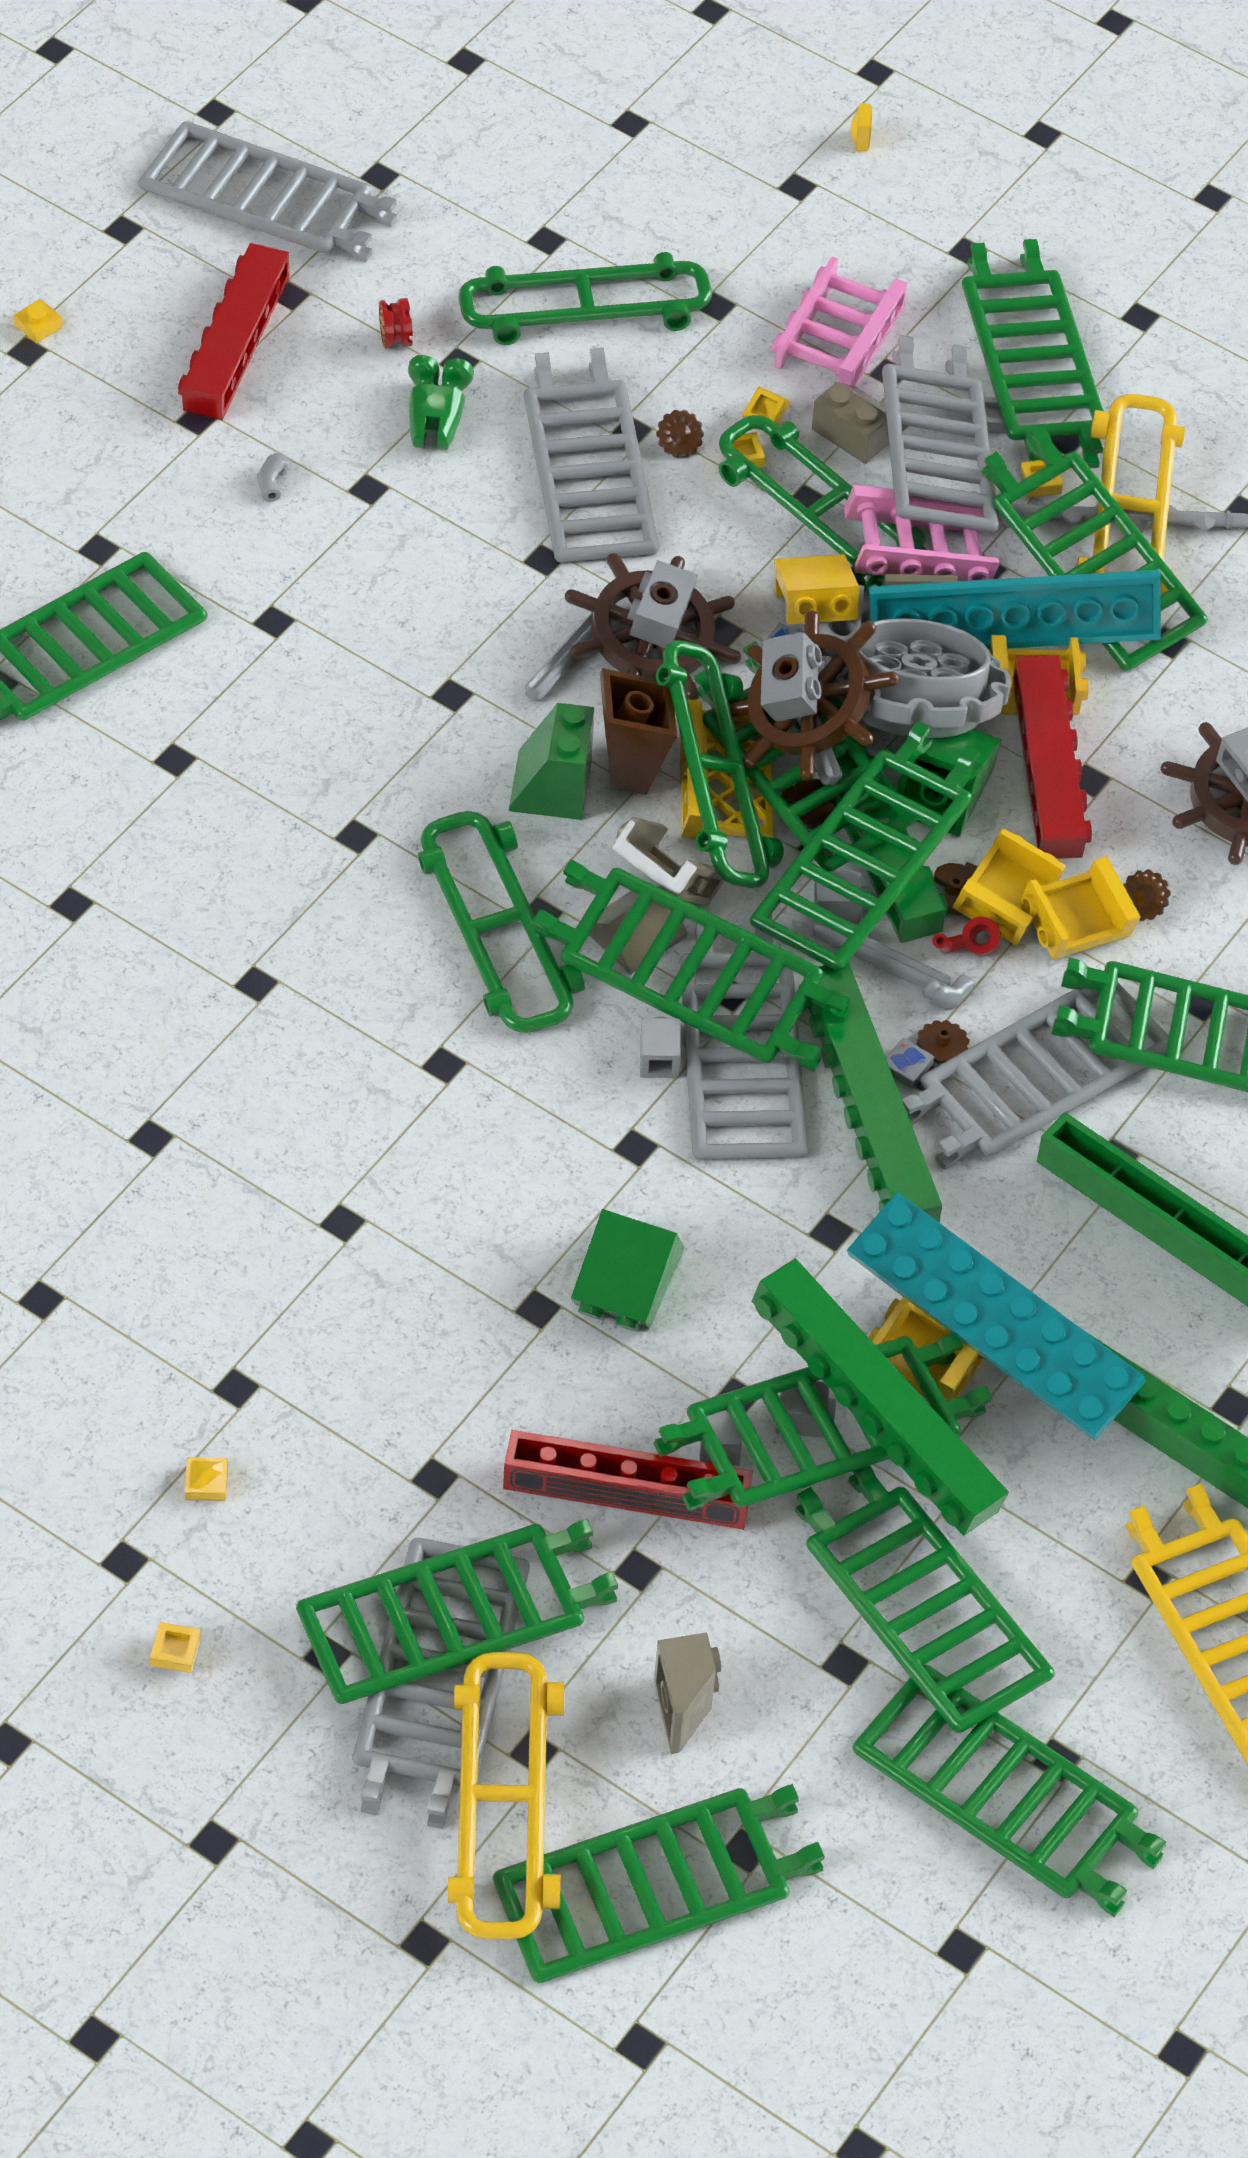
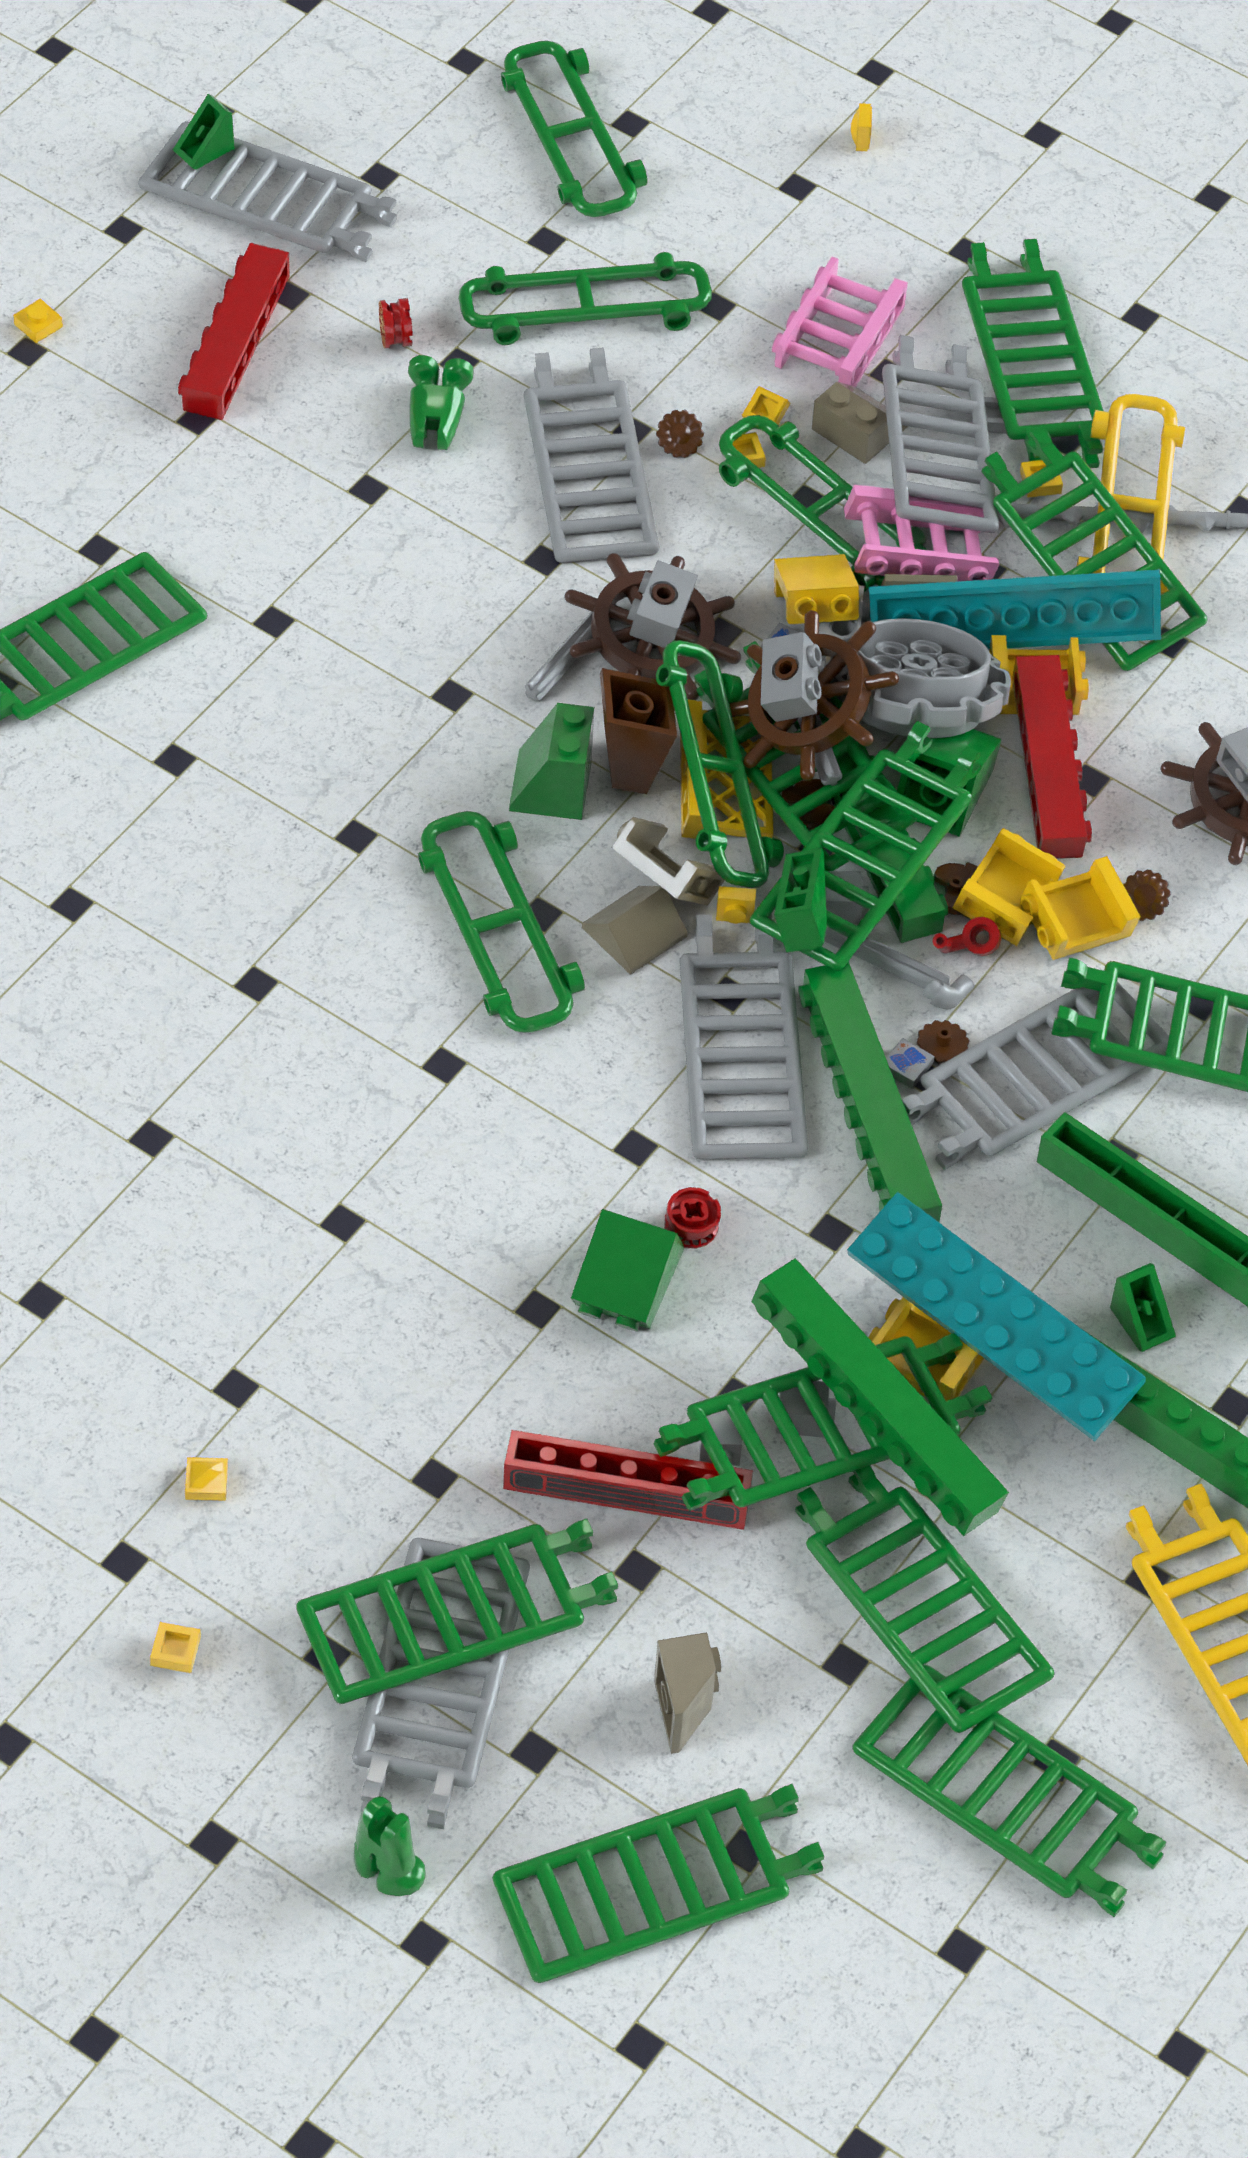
light grey arm [257,453,291,502] -> none
yellow bar [448,1652,564,1940] -> none
green bar [533,859,851,1072] -> none
light grey brick [640,1017,681,1078] -> none
none -> green slope [172,94,235,170]
none -> green piece [354,1796,426,1896]
none -> green bar [501,40,647,217]
none -> red wheel [664,1187,721,1249]
none -> yellow plate [716,886,756,924]
none -> green slope [774,848,827,953]
none -> green slope [1110,1263,1176,1352]

